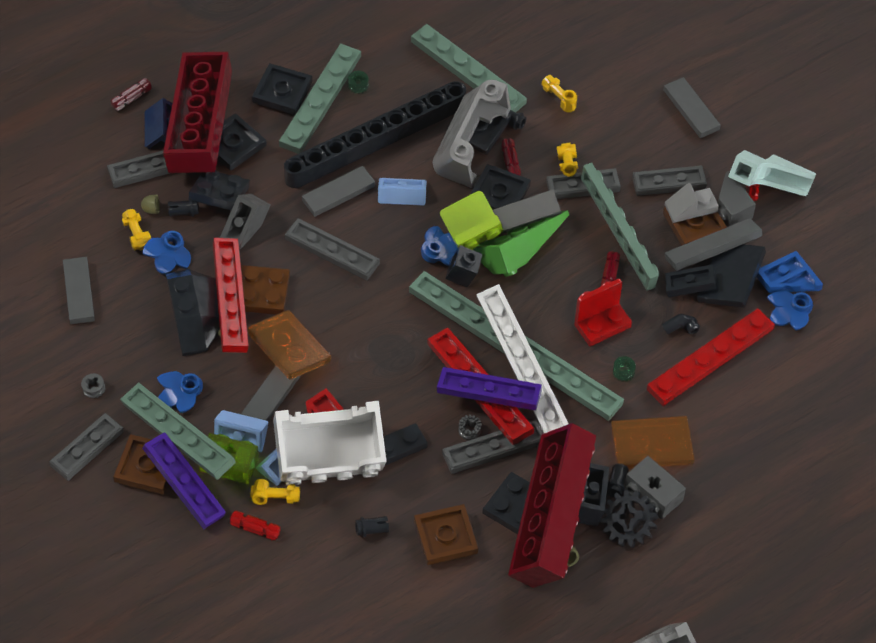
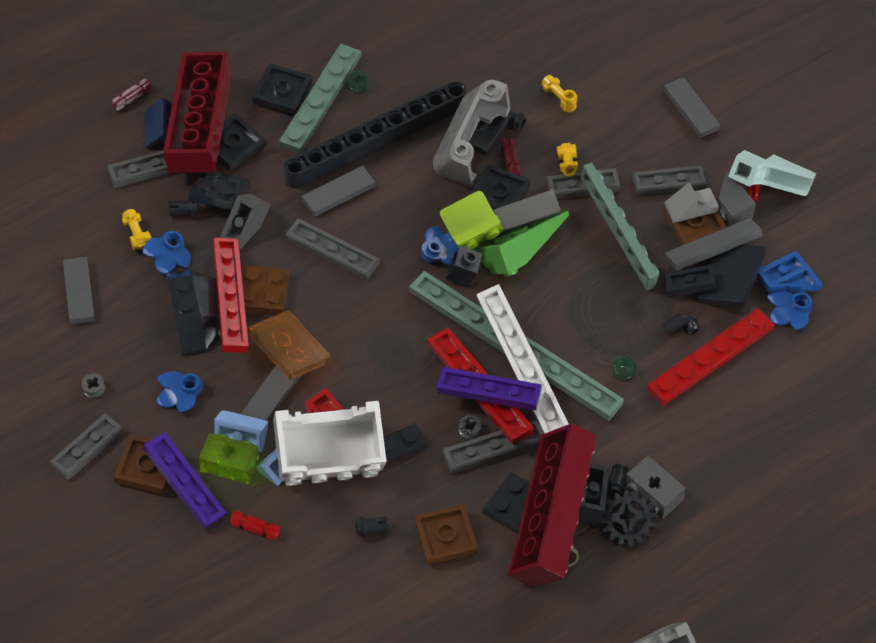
sand green plate [120,383,236,480] -> none
olive hinge [141,194,160,214] -> none
yellow bar [250,479,300,505] -> none
light blue slope [378,178,427,205] -> none
sand green plate [411,24,527,112] -> none
red bracket [574,279,632,347] -> none
dark red axle [600,251,620,287] -> none
clear orange tile [611,416,695,468] -> none

